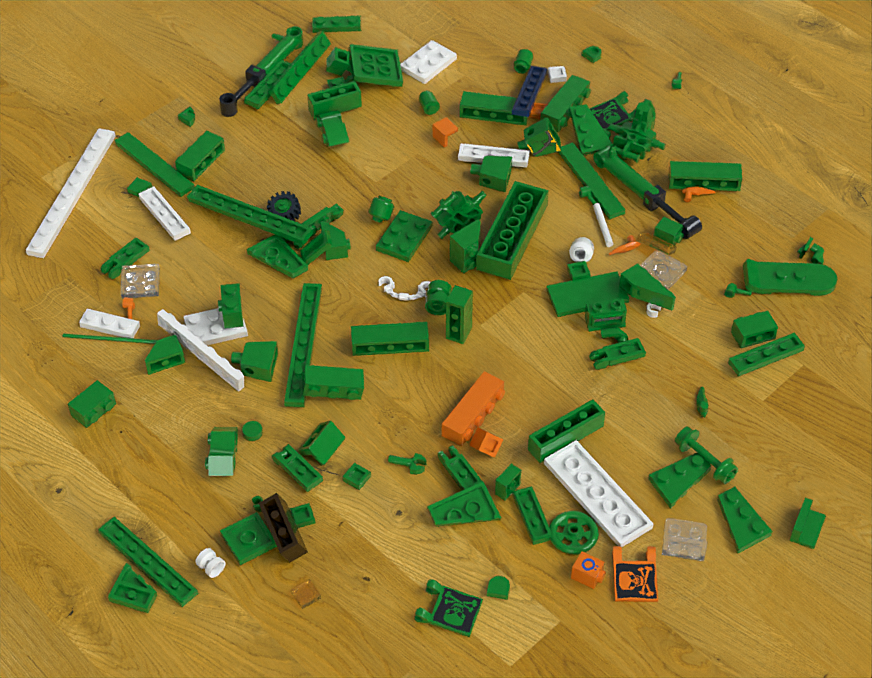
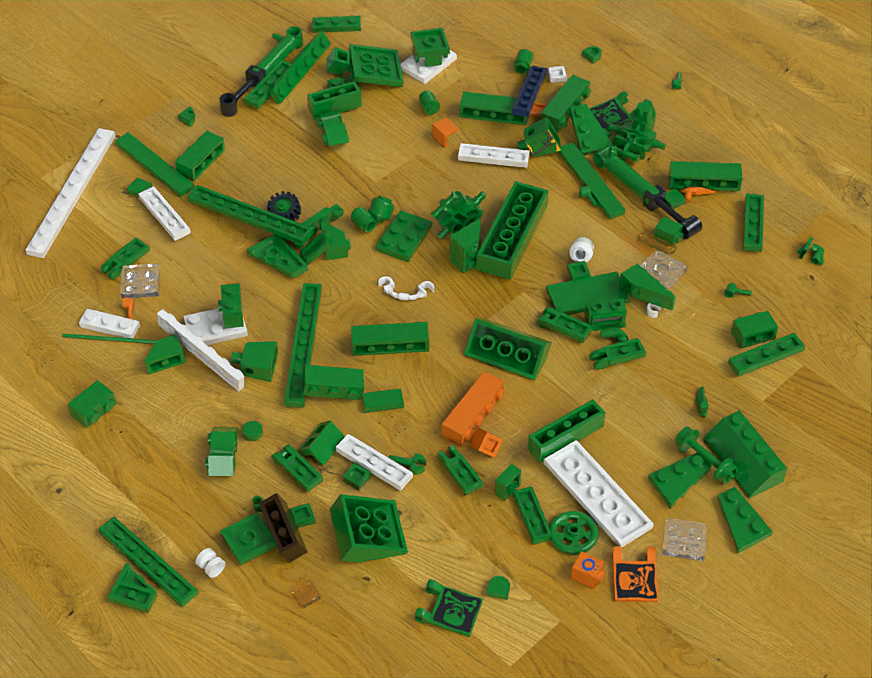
green wheel [425,280,452,316] -> none
green wing [427,481,501,527] -> none
green brick [446,285,473,344] -> none
green torso [470,156,513,192] -> none
white bar [593,203,613,247] -> none
orange bar [609,235,640,256] -> none
green piece [743,259,838,296] -> none
green panel [790,497,826,549] -> none
none -> green slope [330,494,408,563]
none -> white plate [336,434,413,491]
none -> green brick [351,207,377,232]
none -> green tile [362,388,404,413]
none -> green panel [410,27,450,67]
none -> green slope [464,317,552,380]
none -> green plate [536,307,593,343]
none -> green tile [665,188,686,209]
none -> green slope [704,410,787,498]
none -> green plate [743,193,764,252]

